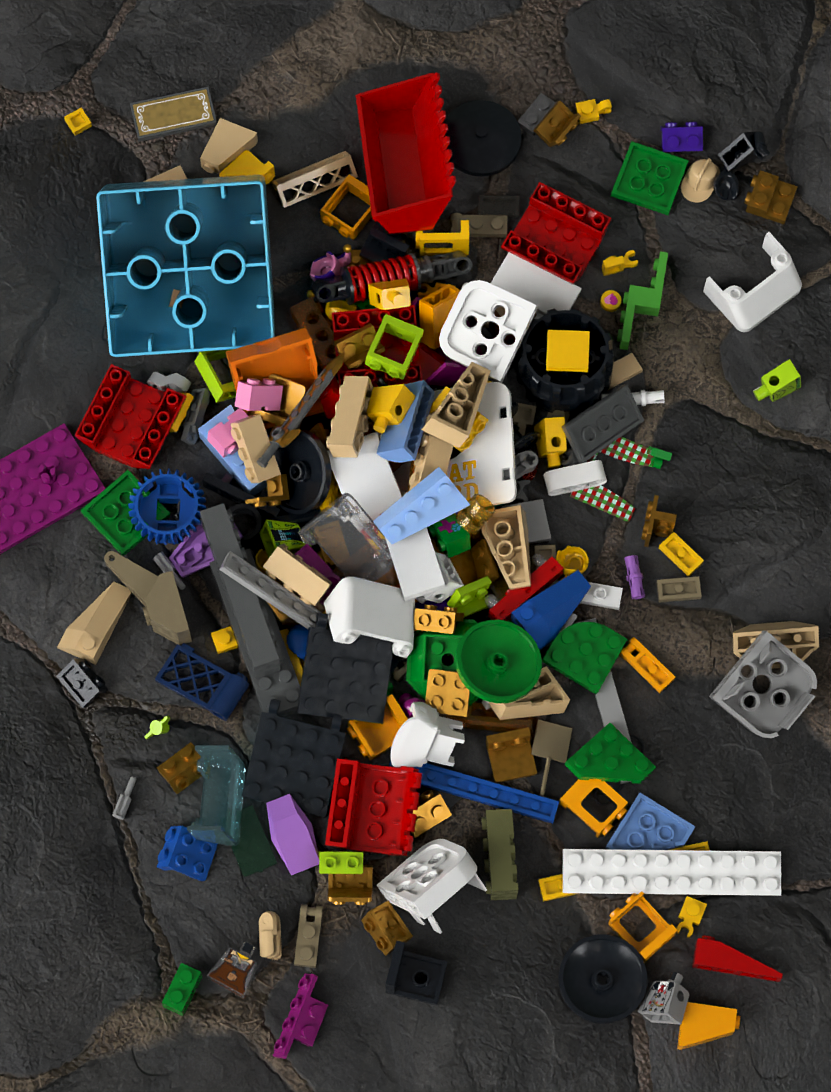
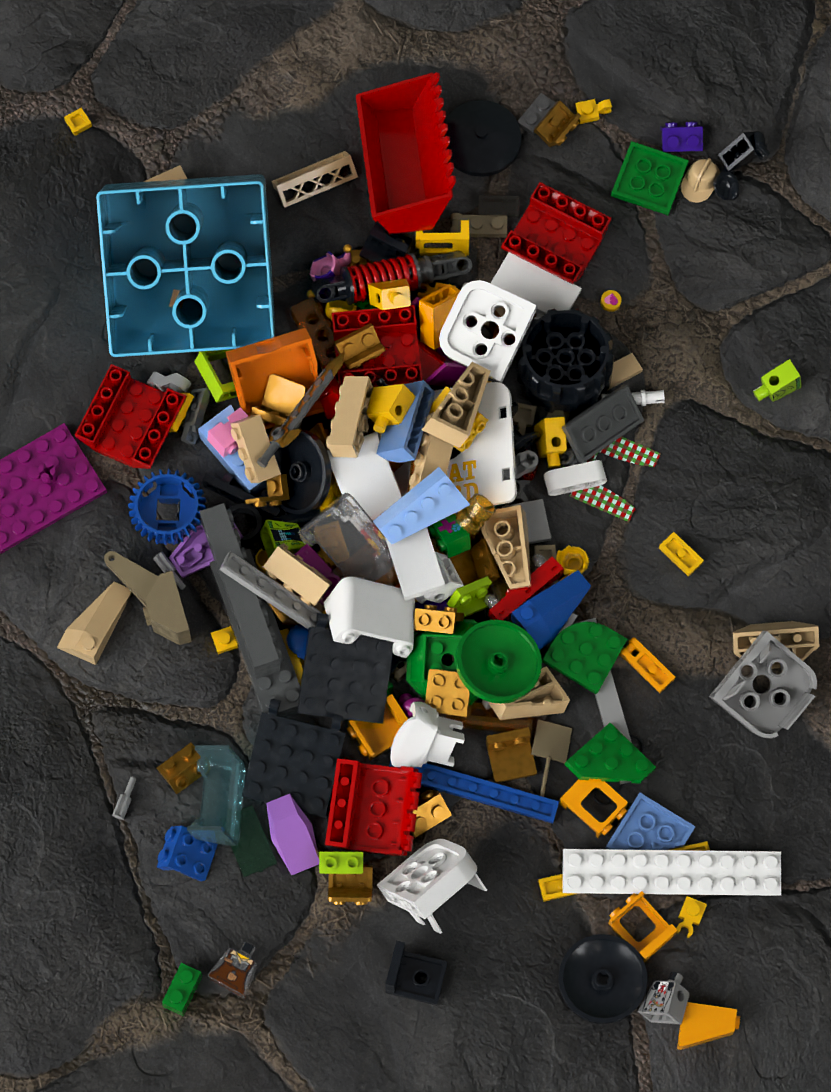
bracket [56,658,108,708] -> none
green plate [81,470,170,556] -> none
pearl gold tile [130,87,217,142] -> none
piece [144,716,170,739] -> none
dark blue piece [155,643,250,721] -> none
tan slope [200,118,258,174] -> none
yellow bracket [219,150,275,184] -> none
bright pink brick [235,378,283,411] -> none
tan arm [259,911,282,960] -> none
magenta bracket [273,974,328,1059] -> none
dark tan plate [294,904,323,968] -> none
light orange window [320,174,372,240] -> none
pearl gold bracket [361,900,413,956] -> none
lime window [365,314,424,380] -> none
olive wedge [481,809,519,900] -> none
yellow tile [546,330,590,372] -> none
white plate [580,582,623,610] -> none
yellow plate [602,250,638,276] -> none
bright green bracket [617,251,668,350] -> none
medium lavender pin [624,555,645,599] -> none
pearl gold bracket [641,495,677,547] -> none
green tile [646,446,672,469] -> none
dark tan plate [656,576,702,602] -> none
red slope [692,936,783,982] -> none
white windscreen [703,232,802,332] -> none
pearl gold plate [744,170,798,224] -> none

